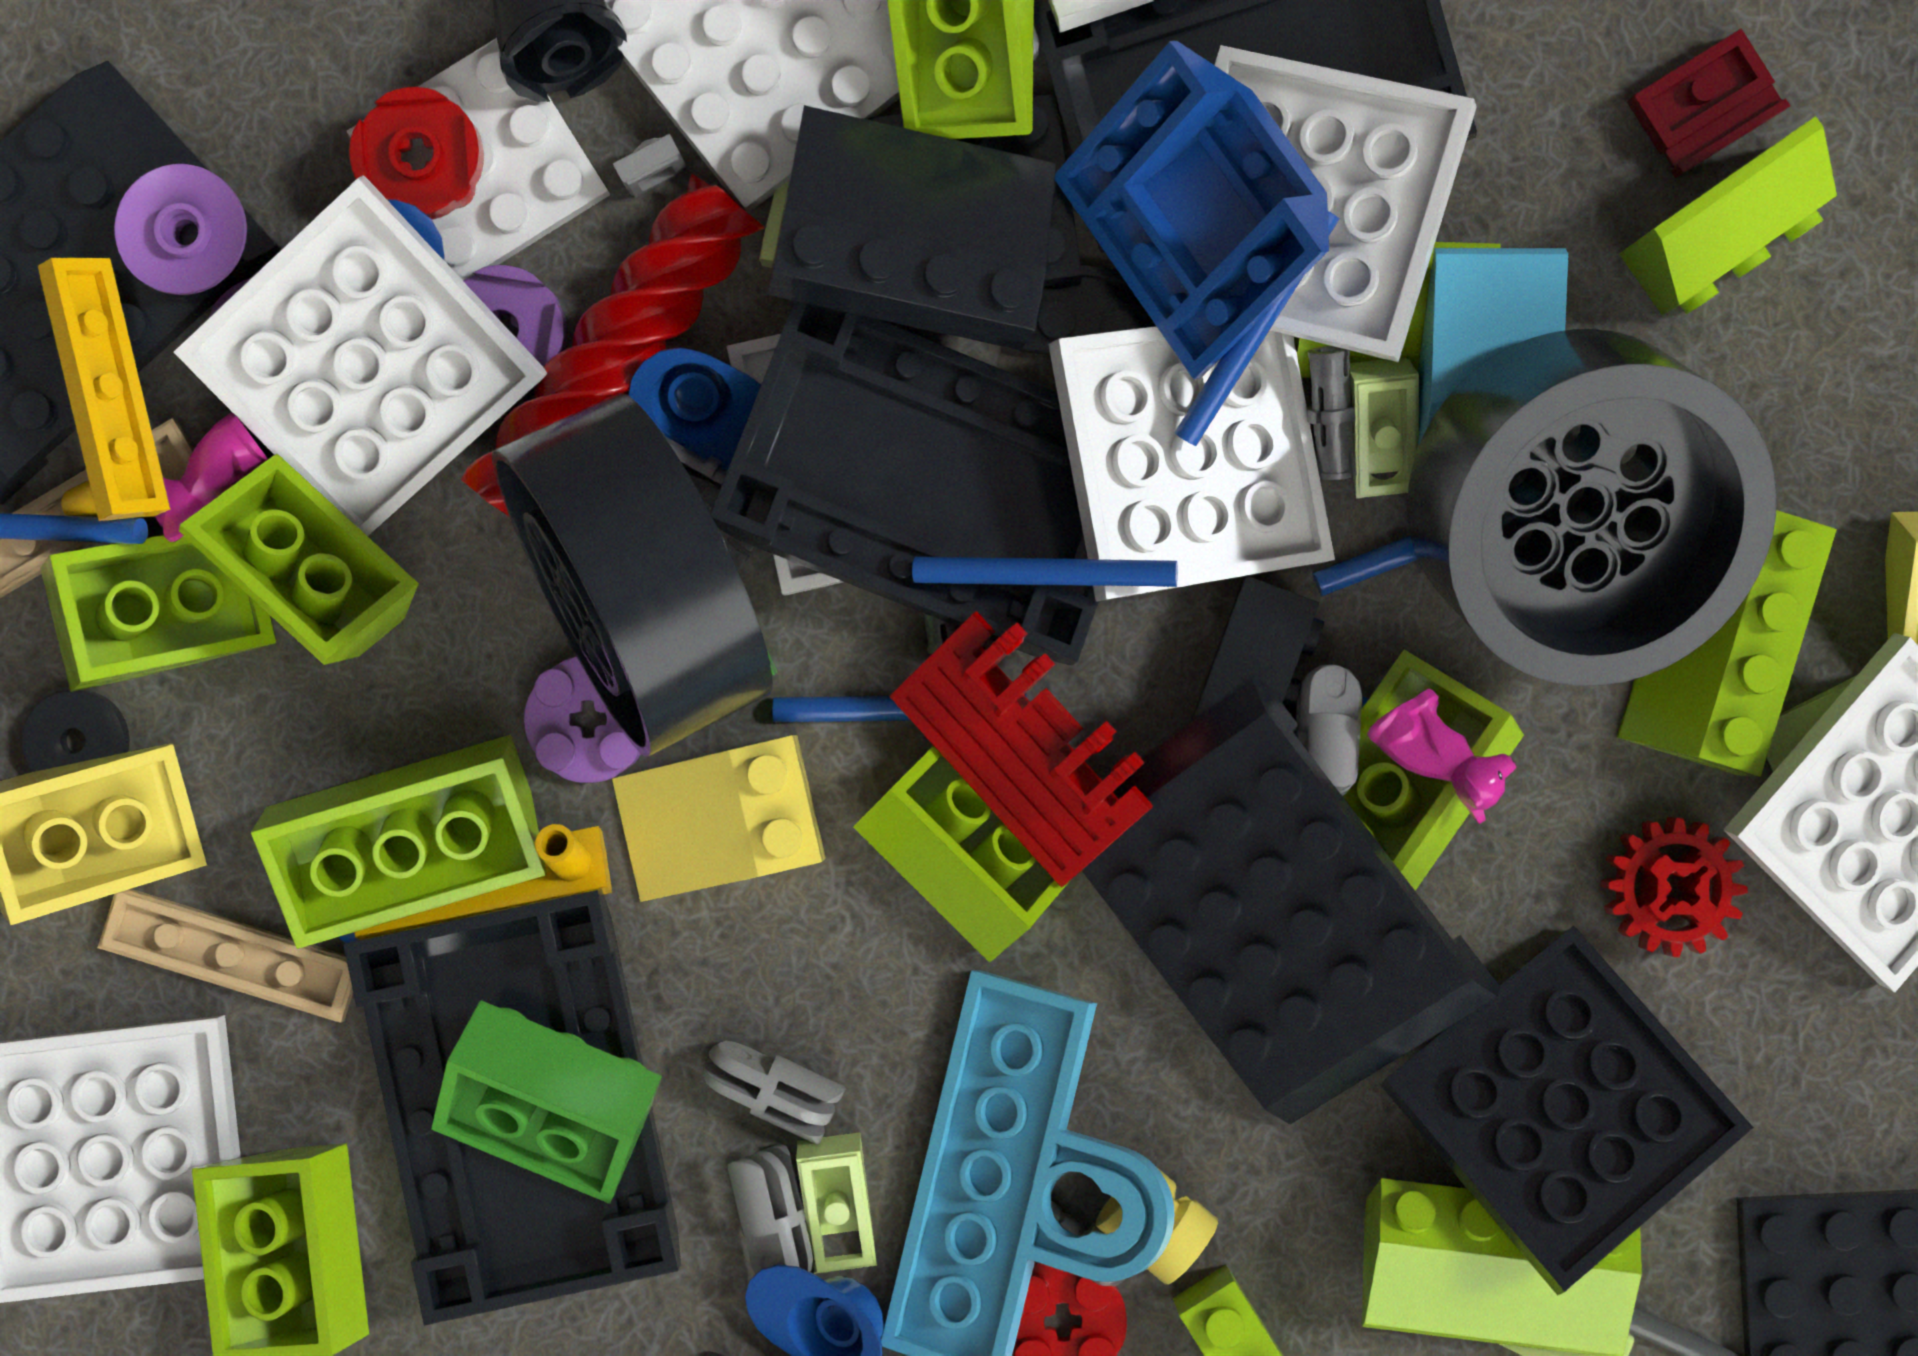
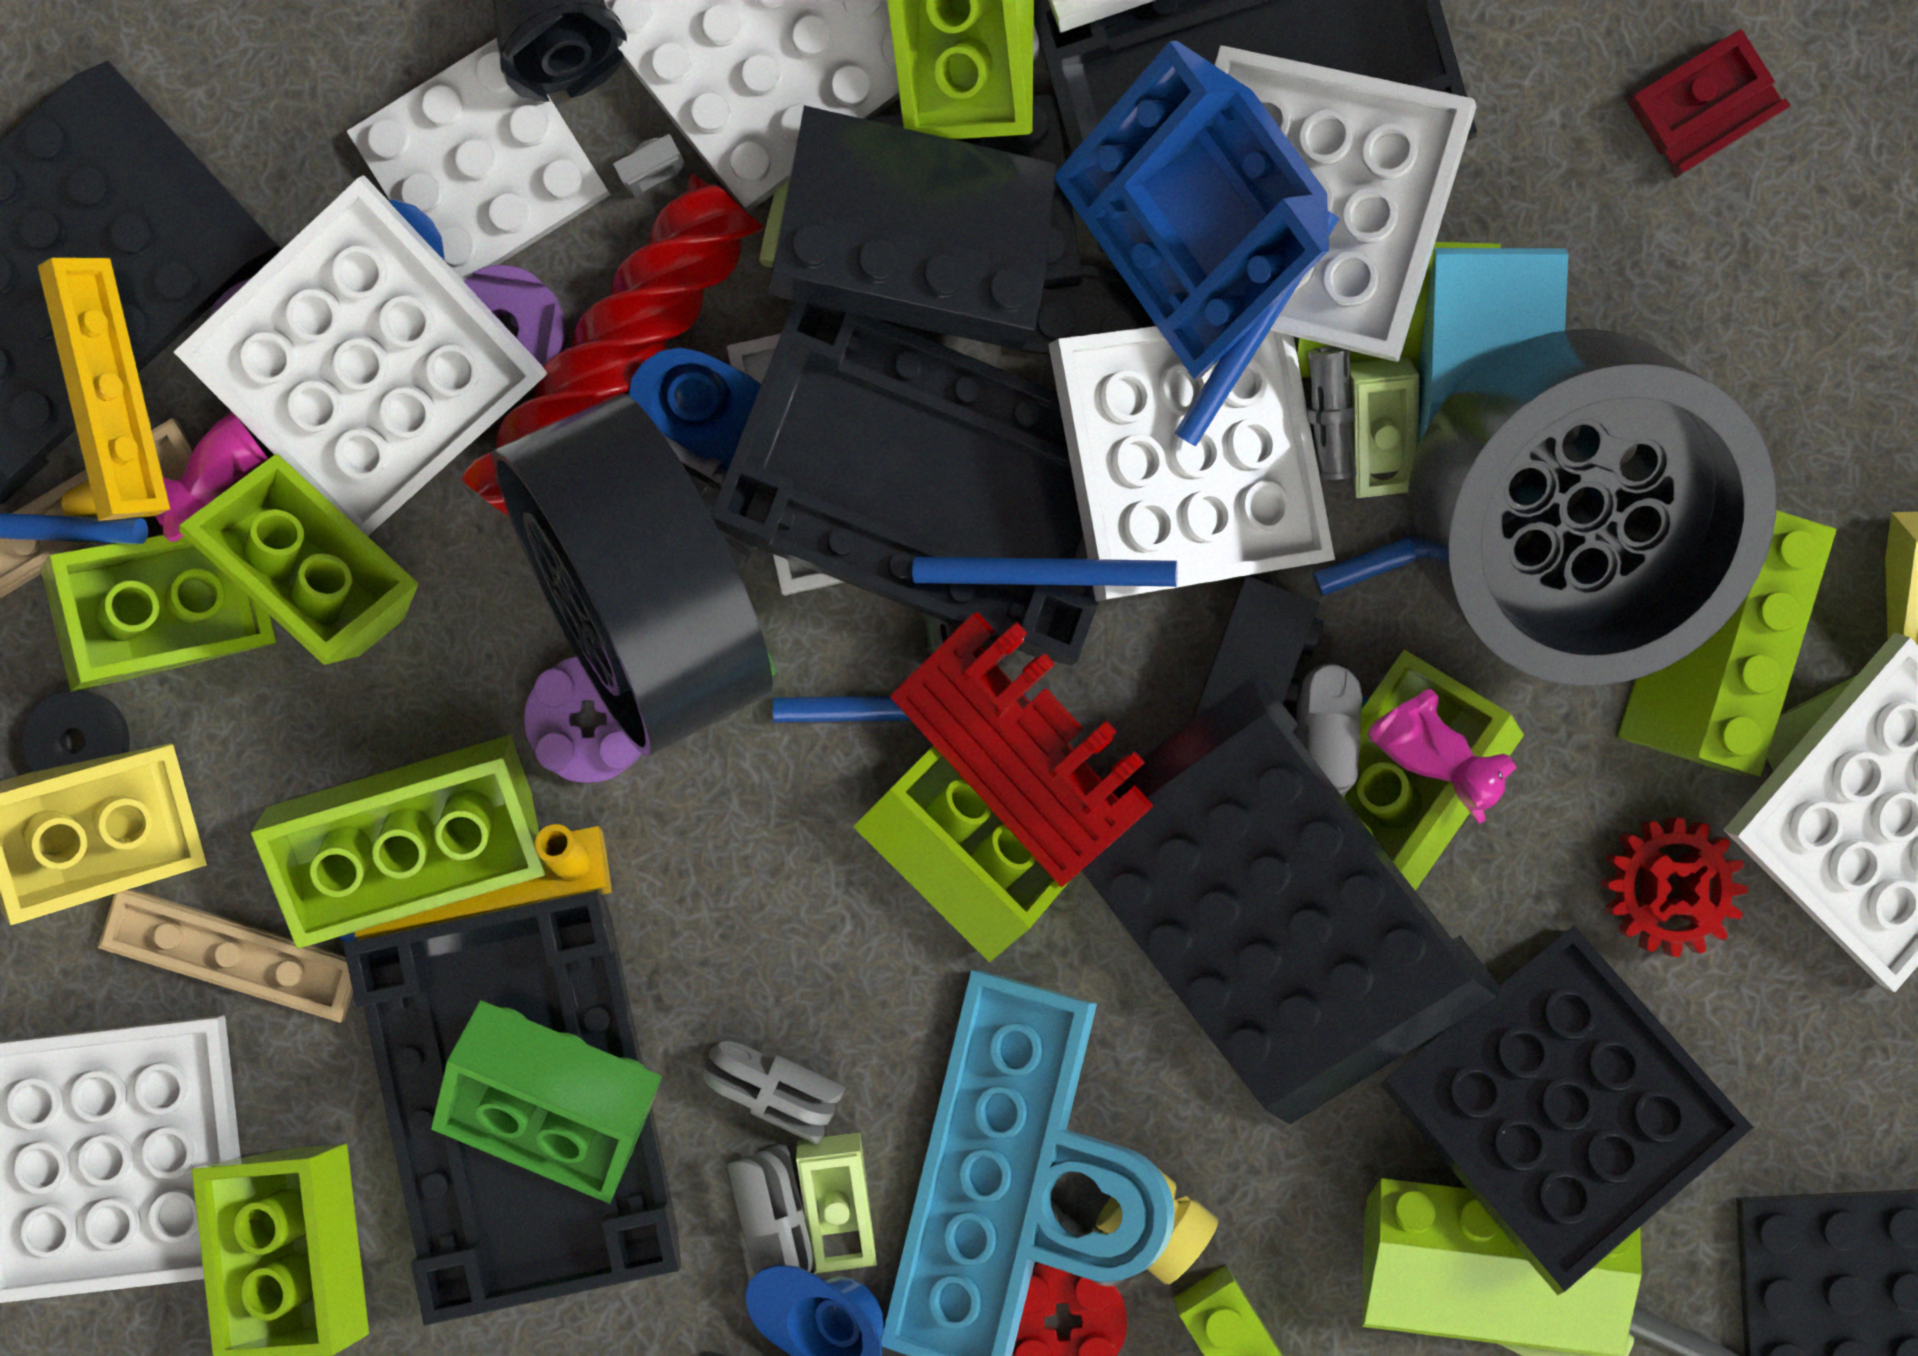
medium lavender dish [114,164,247,295] -> none
red plate [349,87,484,220] -> none
light yellow slope [612,735,826,902] -> none
lime slope [1619,116,1837,315] -> none

